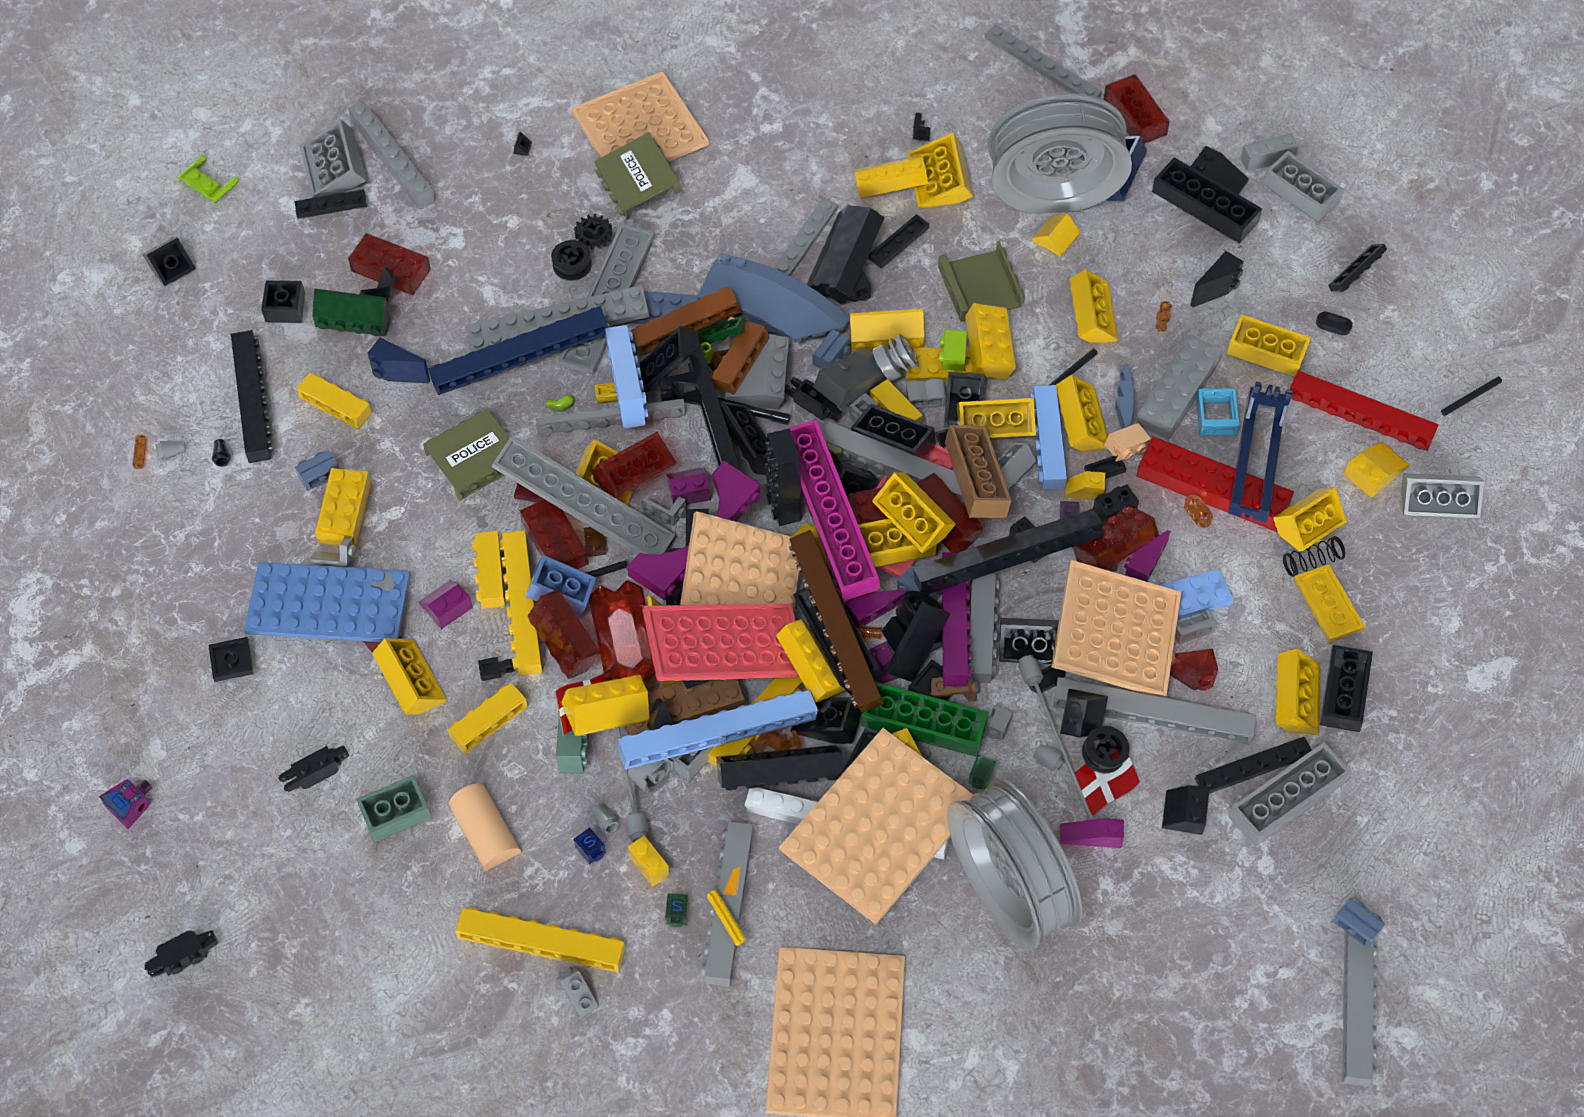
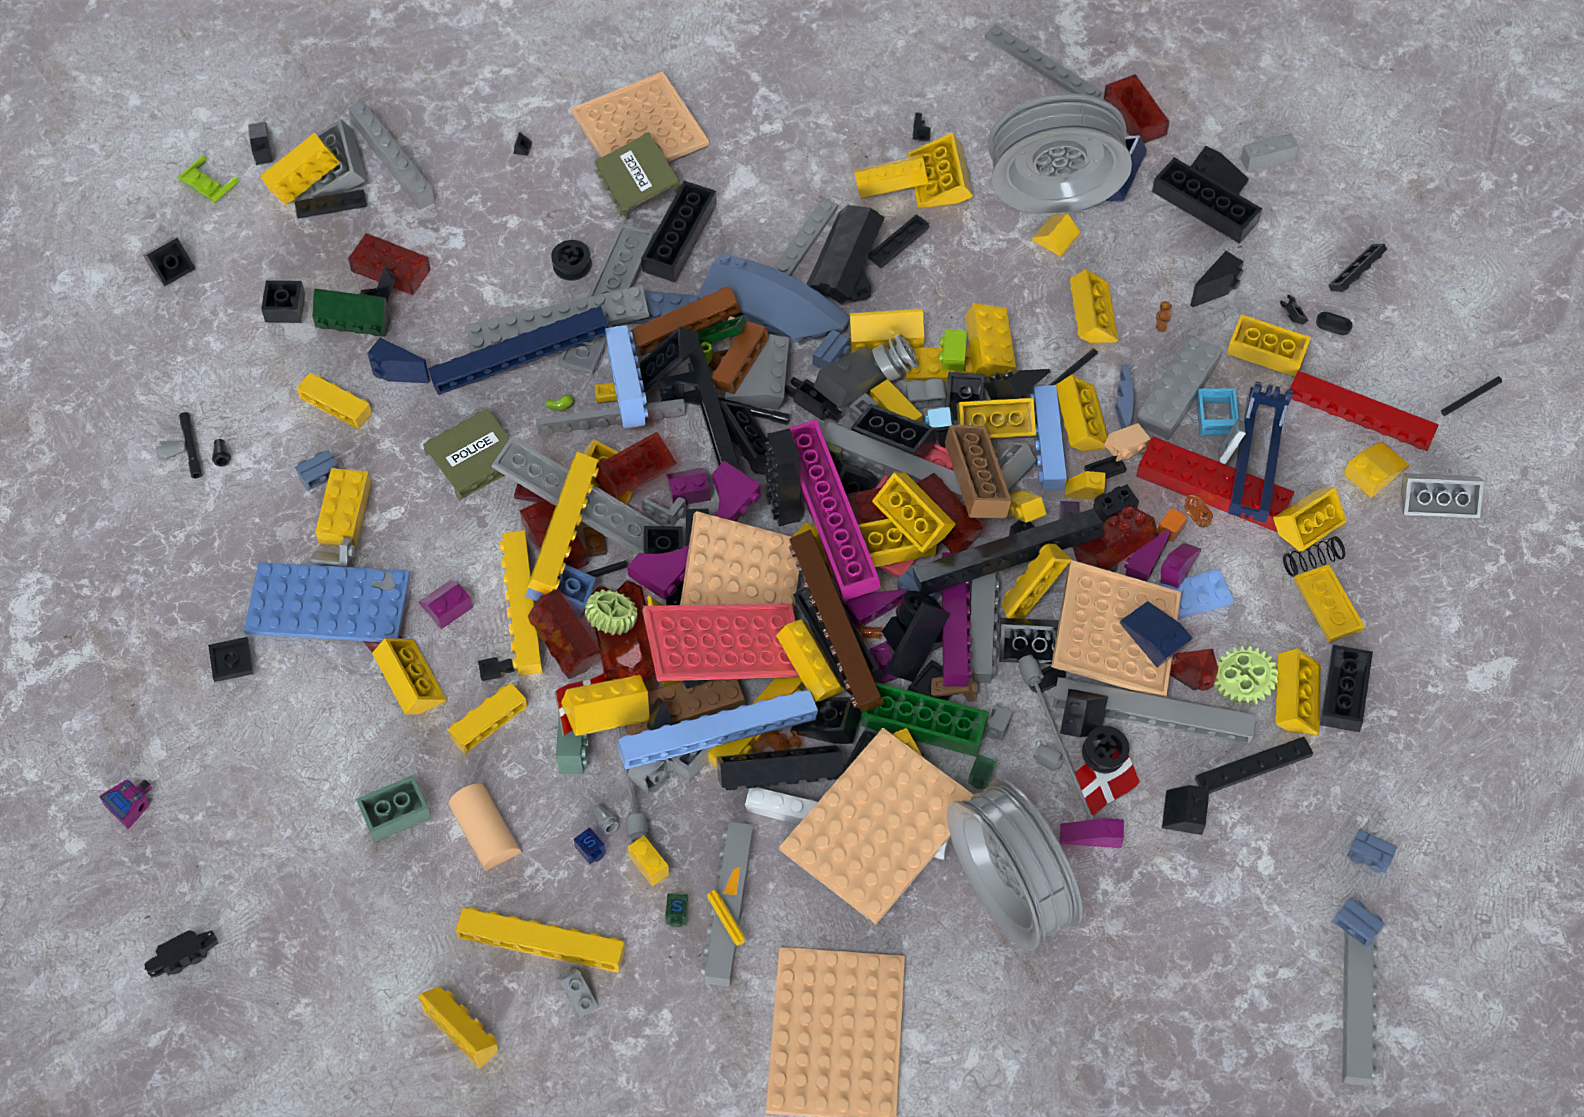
clear orange axle [132,435,147,469] -> none
black brick [231,330,273,463] -> none
black hinge [278,745,349,792] -> none
yellow brick [472,531,505,609] -> none
black gear [574,214,613,249] -> none
olive panel [938,241,1025,322] -> none
light grey hinge [1175,610,1217,644] -> none
light grey brick [1228,742,1351,847] -> none
light grey brick [1263,151,1344,222] -> none
none -> black piece [179,412,202,479]
none -> black slope [248,121,273,165]
none -> yellow brick [260,132,340,206]
none -> yellow slope [418,986,499,1069]
none -> yellow brick [527,451,599,596]
none -> yellowish green gear [585,589,637,635]
none -> black brick [641,181,717,282]
none -> black brick [643,526,683,554]
none -> medium azure brick [925,407,954,430]
none -> black slope [983,369,1051,400]
none -> yellow slope [1001,544,1072,619]
none -> yellow brick [1007,490,1047,523]
none -> dark blue slope [1119,601,1193,668]
none -> orange brick [1157,508,1187,543]
none -> magenta slope [1160,543,1201,588]
none -> yellowish green gear [1213,646,1278,706]
none -> light grey plate [1218,419,1246,464]
none -> black plate [1280,294,1308,325]
none -> sand blue brick [1347,829,1398,873]

